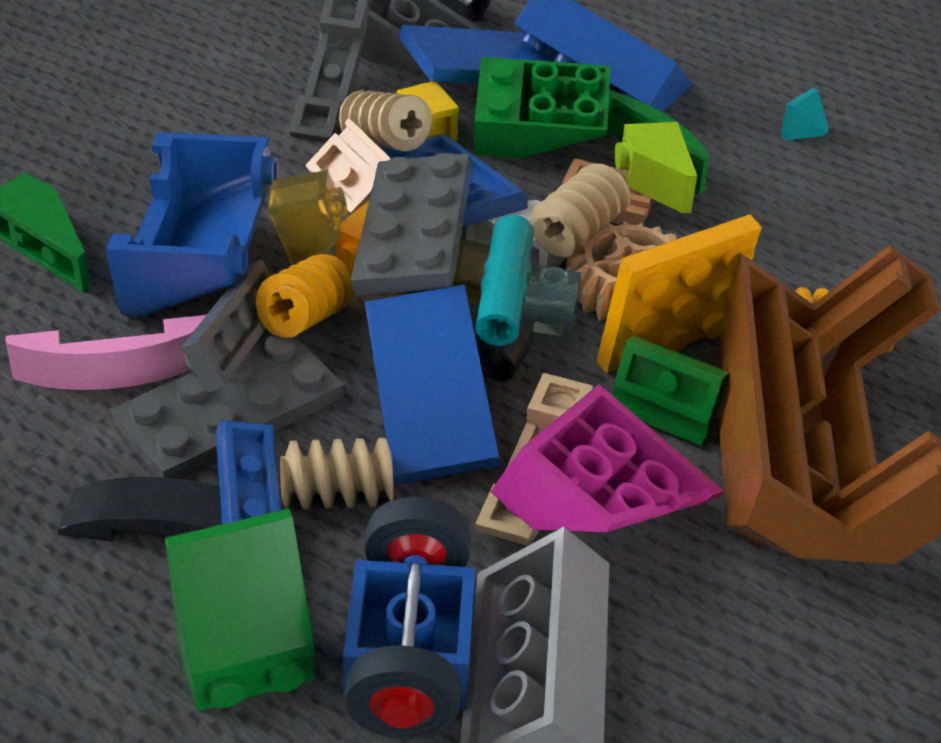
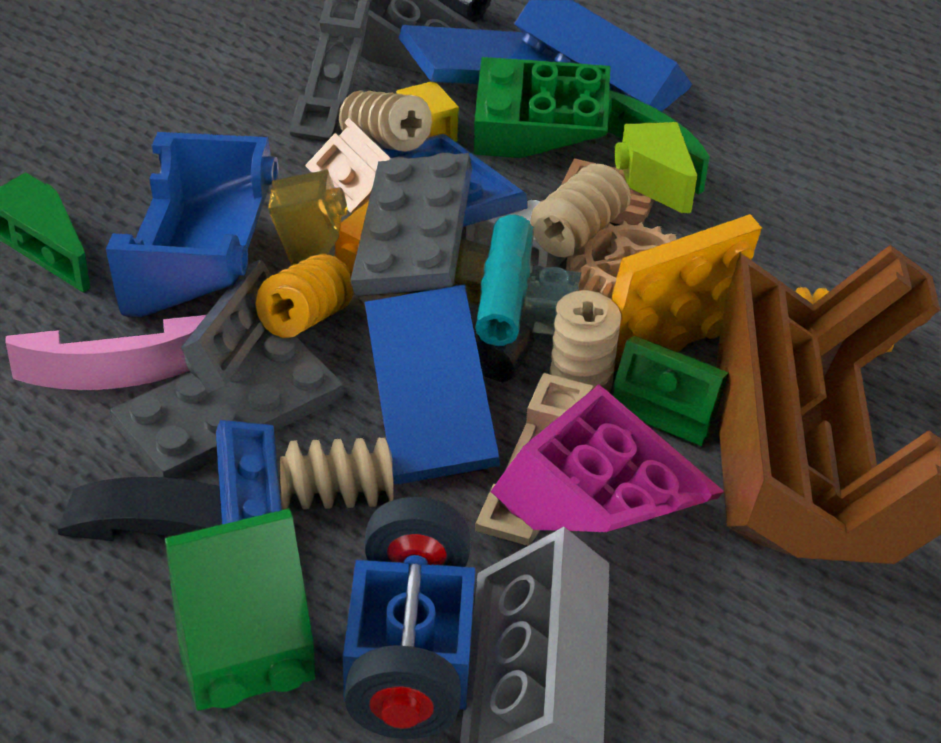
teal slope [781,88,829,140] -> none
none -> tan piece [550,290,621,392]

